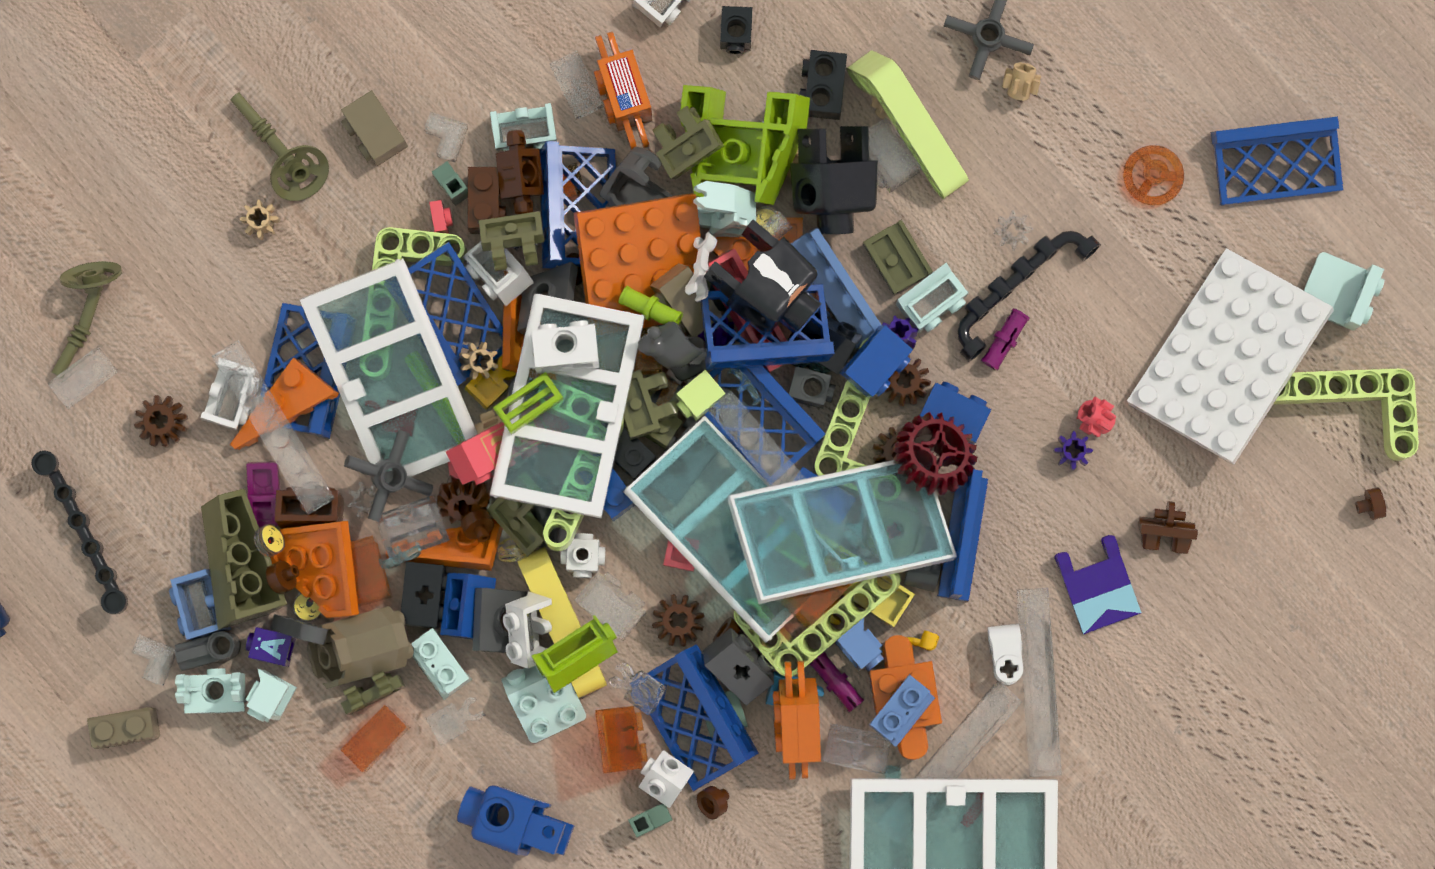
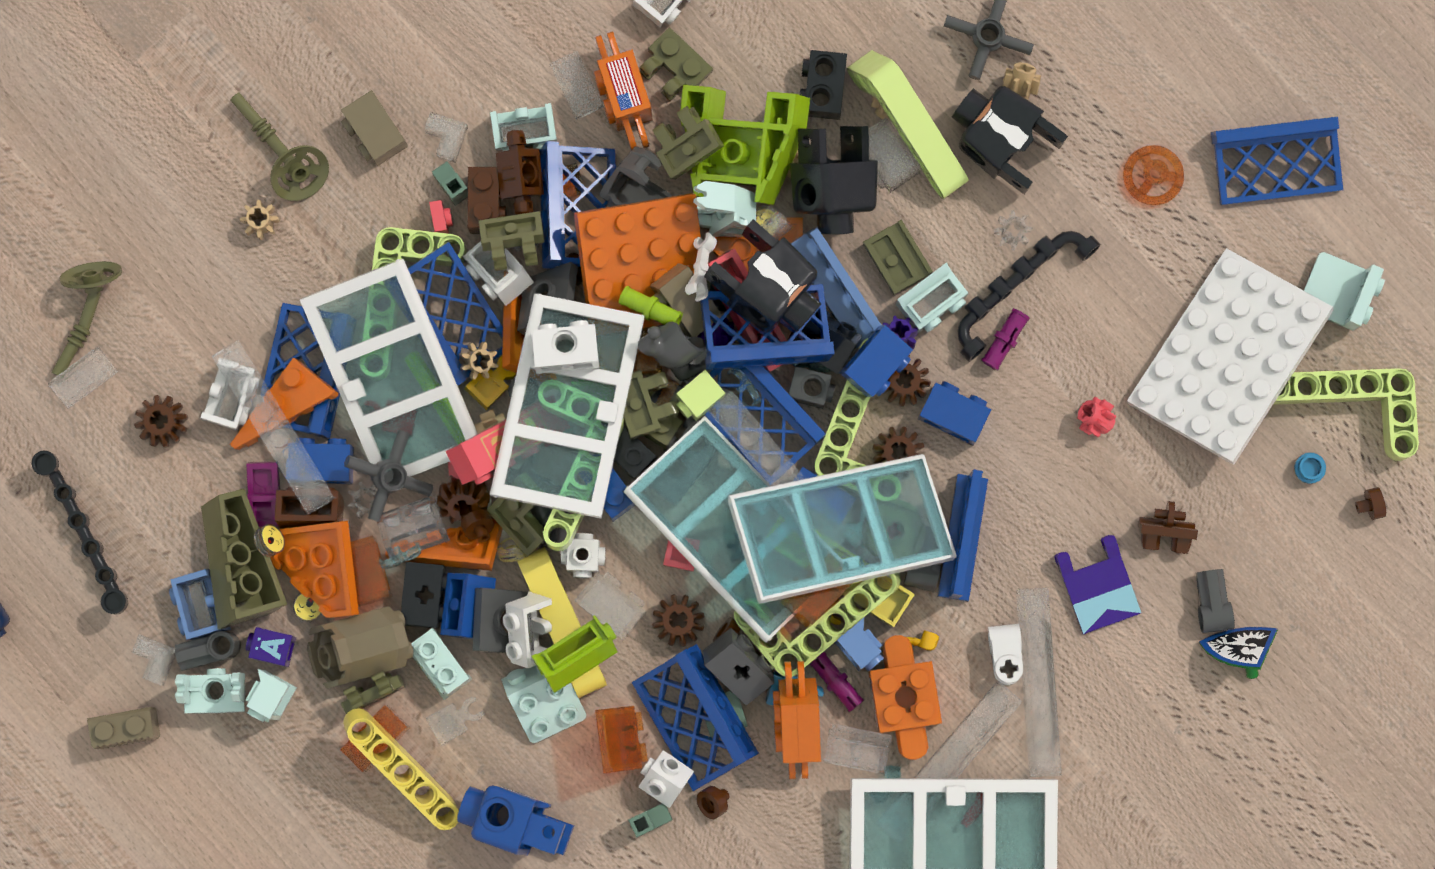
reddish brown tile [266,560,299,594] -> none
dark grey beam [270,614,328,645] -> none
lime tile [493,372,564,435] -> none
clear plate [608,663,667,715] -> none
black brick [720,6,753,54] -> none
medium blue window [868,674,935,747] -> none
dark red gear [893,412,978,496] -> none
dark purple gear [1053,431,1093,471] -> none
none -> blue brick [287,438,354,484]
none -> light yellow beam [343,708,459,830]
none -> olive plate [640,27,713,101]
none -> black piece [952,86,1068,195]
none -> dark grey piece [1195,569,1235,633]
none -> shield [1199,627,1278,679]
none -> dark azure plate [1294,453,1326,484]

